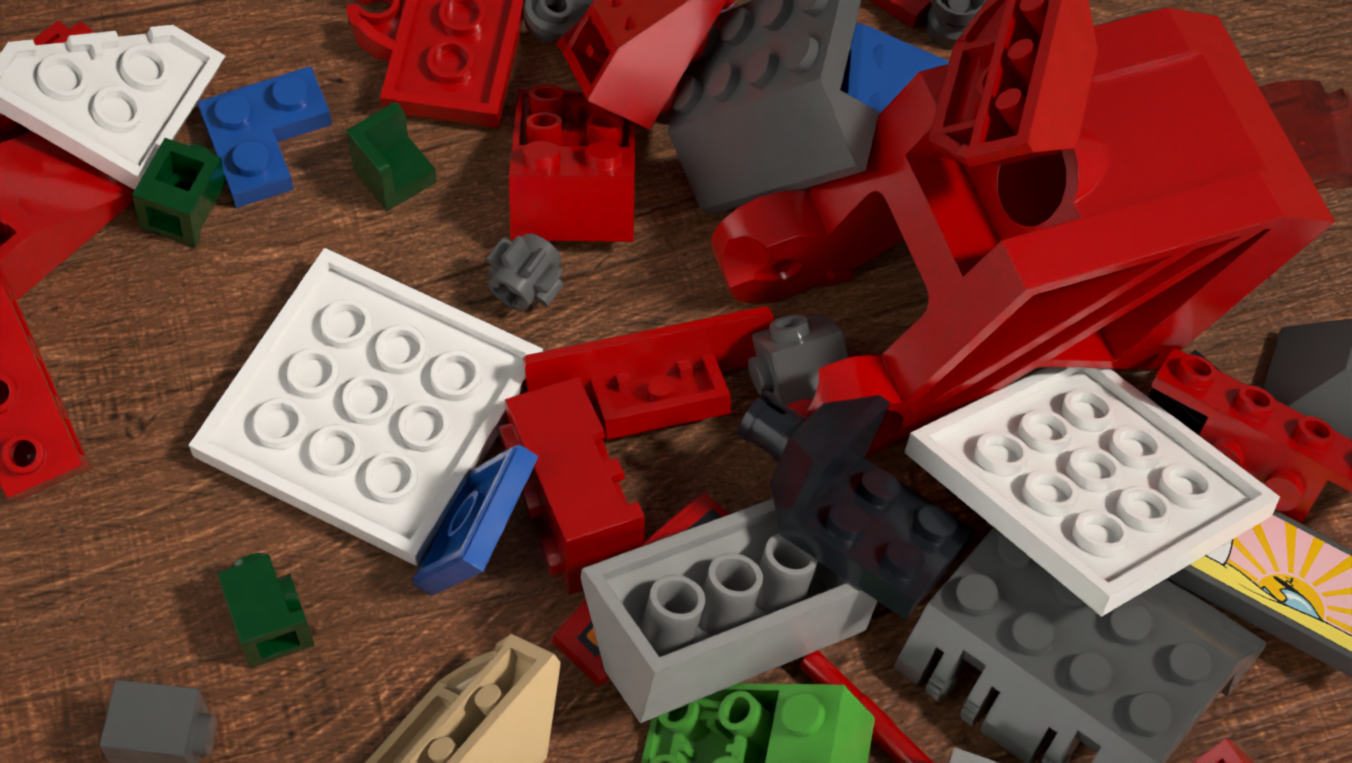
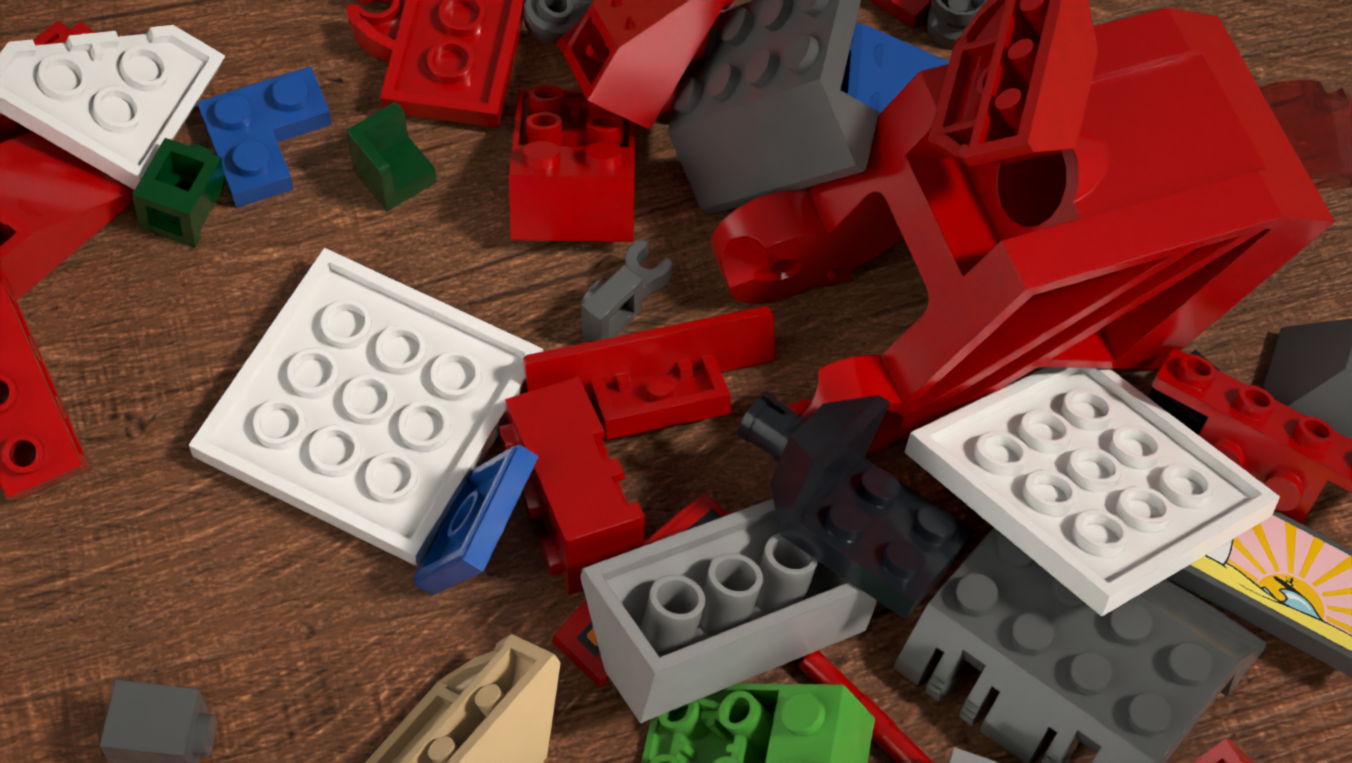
dark green brick [217,553,315,669] -> none
dark grey gear [486,233,564,311] -> none
dark grey brick [748,313,848,405] -> none
none -> dark grey plate [581,239,672,342]

